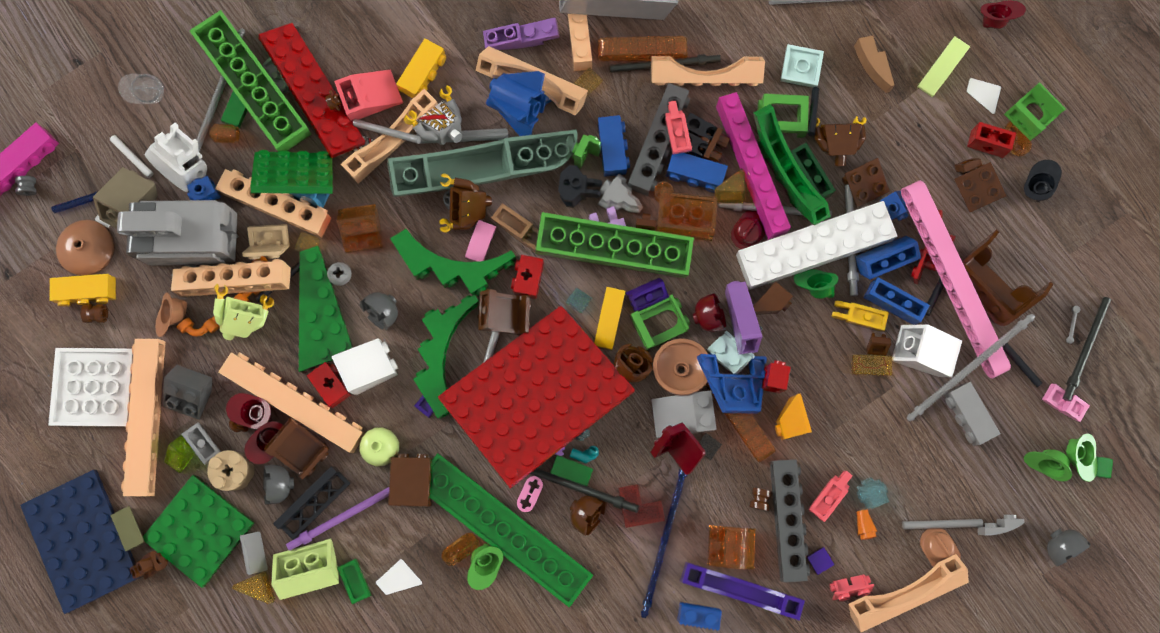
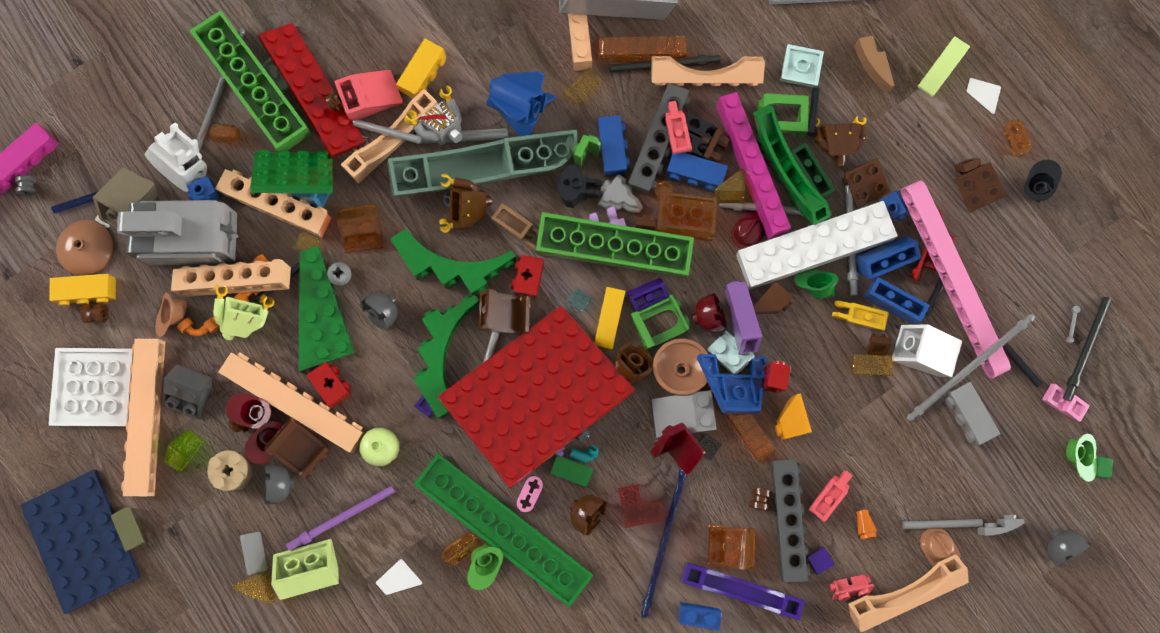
white bar [110,135,153,178] -> none
clear piece [118,74,164,104] -> none
reddish brown hips [130,551,168,580] -> none
green plate [143,475,255,588] -> none
light grey slope [181,422,221,465] -> none
green tile [221,91,247,129] -> none
tan bracket [242,224,290,259] -> none
black fence [273,466,351,540] -> none
white slope [332,338,398,395] -> none
green tile [337,559,372,604] -> none
reddish brown panel [388,454,433,506] -> none
bright pink slope [465,220,496,262] -> none
light nougat arch [476,46,588,115] -> none
medium lavender slope [483,18,559,50] -> none
pearl dark grey bar [530,468,639,513] -> none
clear light blue brick [857,477,890,509] -> none
reddish brown windscreen [962,229,1053,326] -> none
red brick [967,122,1016,158] -> none
dark red piece [980,0,1026,29] -> none
bright green panel [1004,82,1066,141] -> none
bright green piece [1024,449,1072,481] -> none

